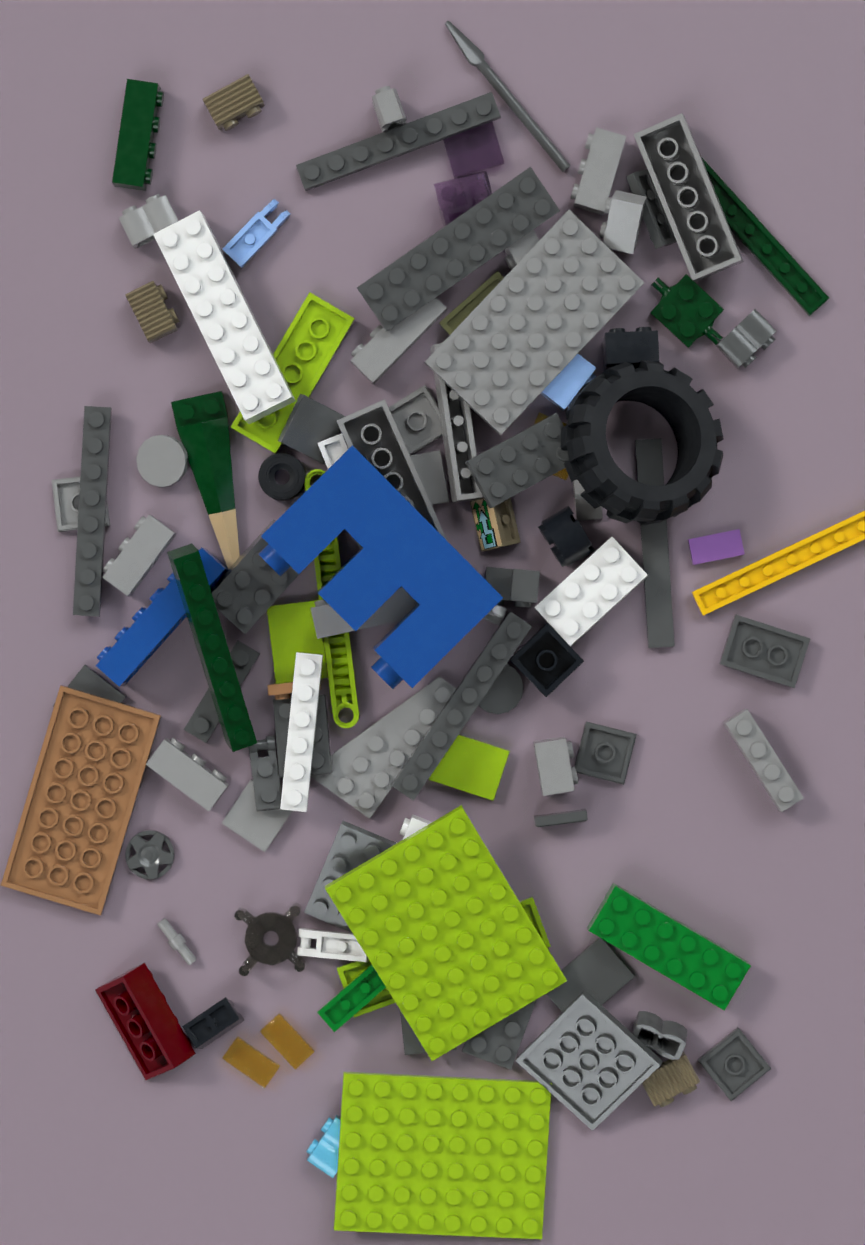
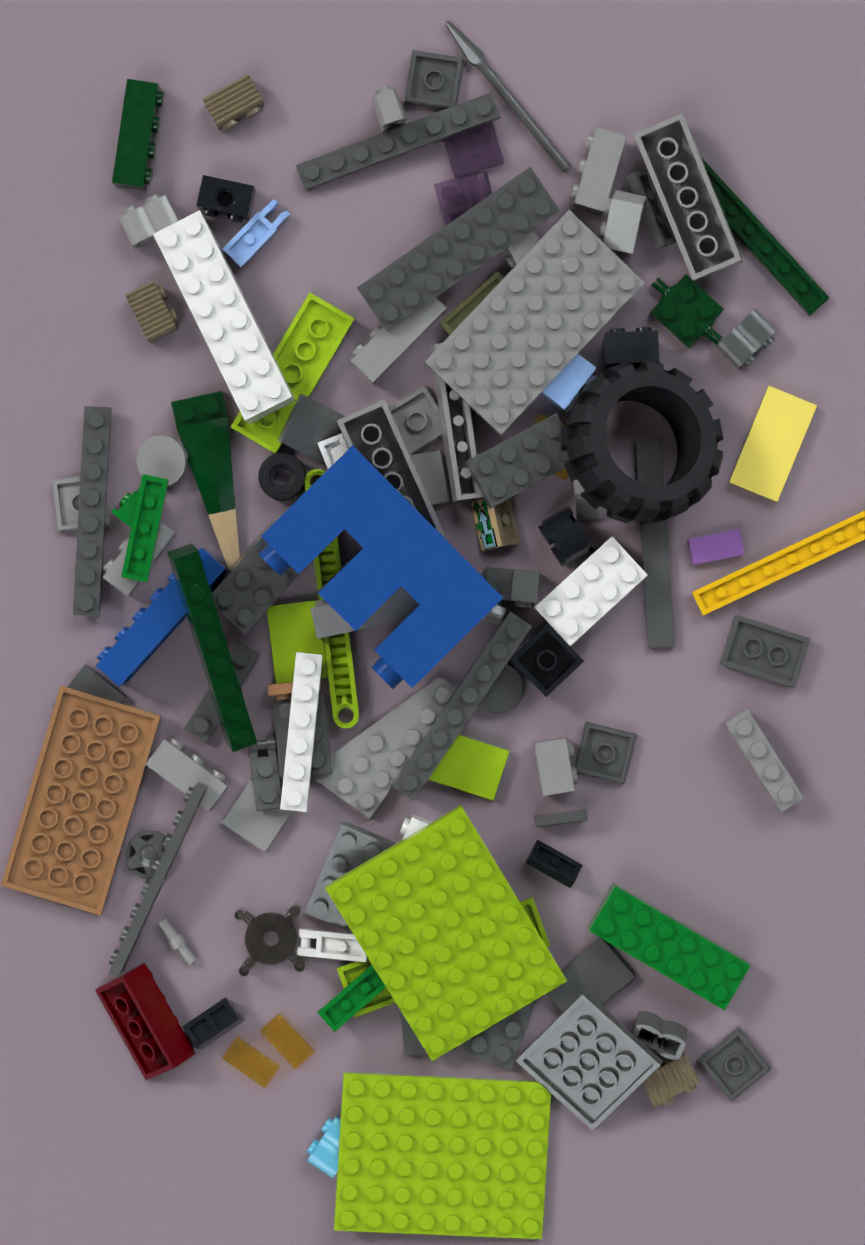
none -> dark grey plate [109,782,208,977]
none -> green brick [111,487,140,528]
none -> green plate [121,474,169,583]
none -> black brick [196,175,256,223]
none -> dark grey tile [405,50,464,109]
none -> black plate [525,839,583,888]
none -> light yellow tile [728,386,817,502]

